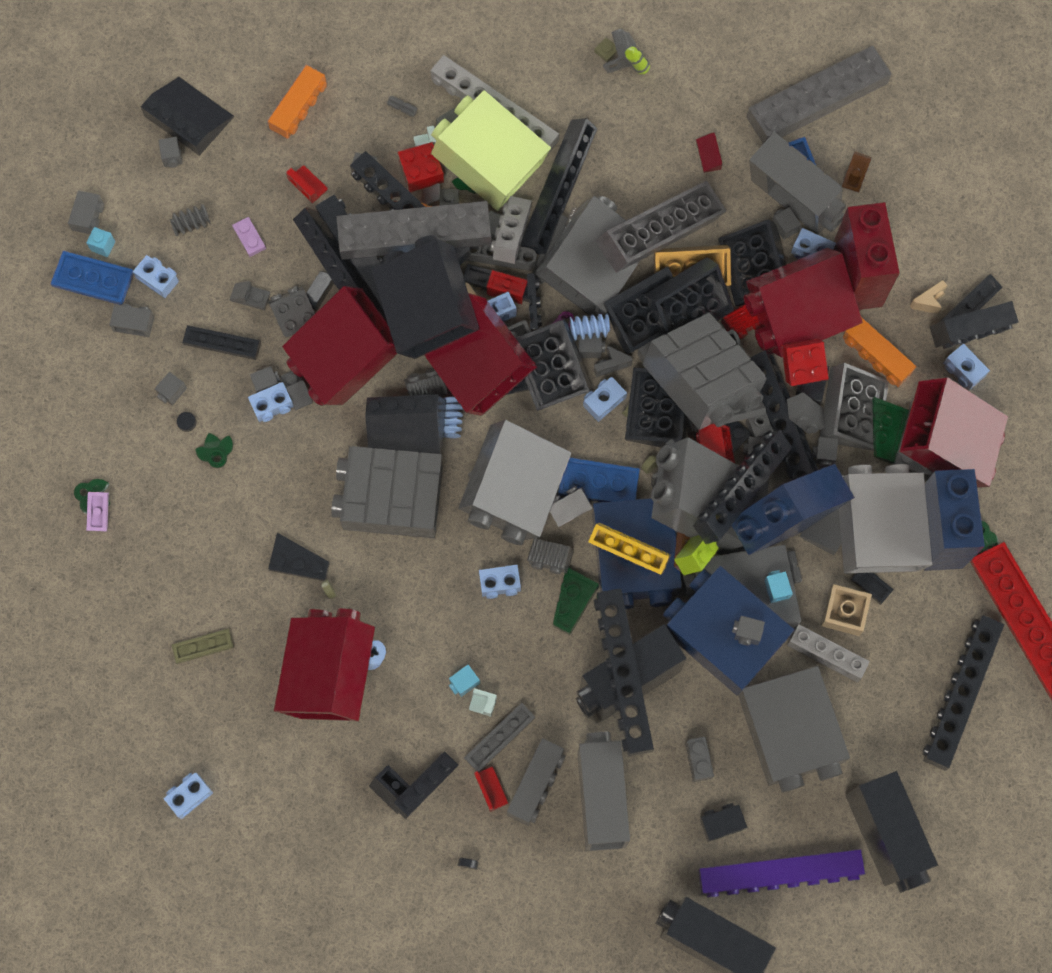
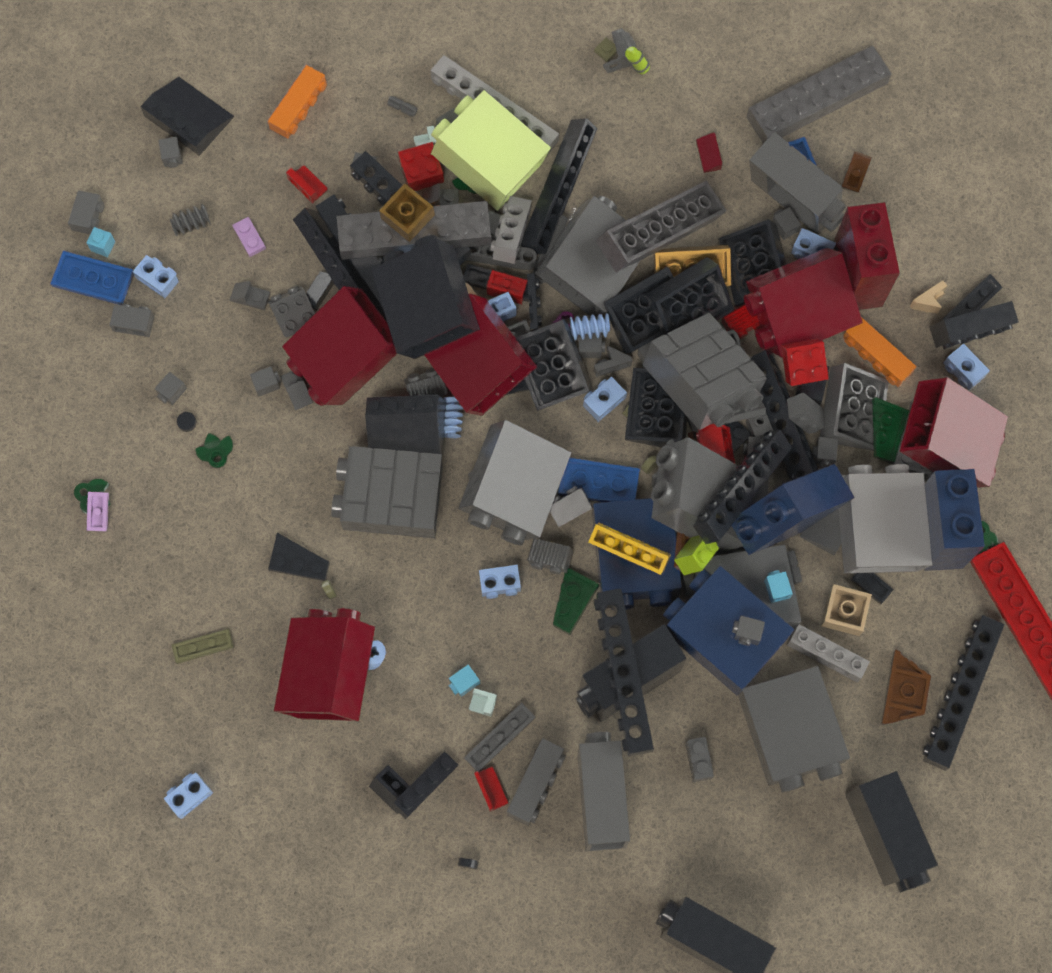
black plate [182,325,261,360] -> none
light blue brick [248,382,294,422] -> none
dark purple brick [698,850,865,898] -> none
black brick [699,803,748,842] -> none
none -> pearl gold brick [379,183,435,242]
none -> reddish brown wing [881,650,931,725]

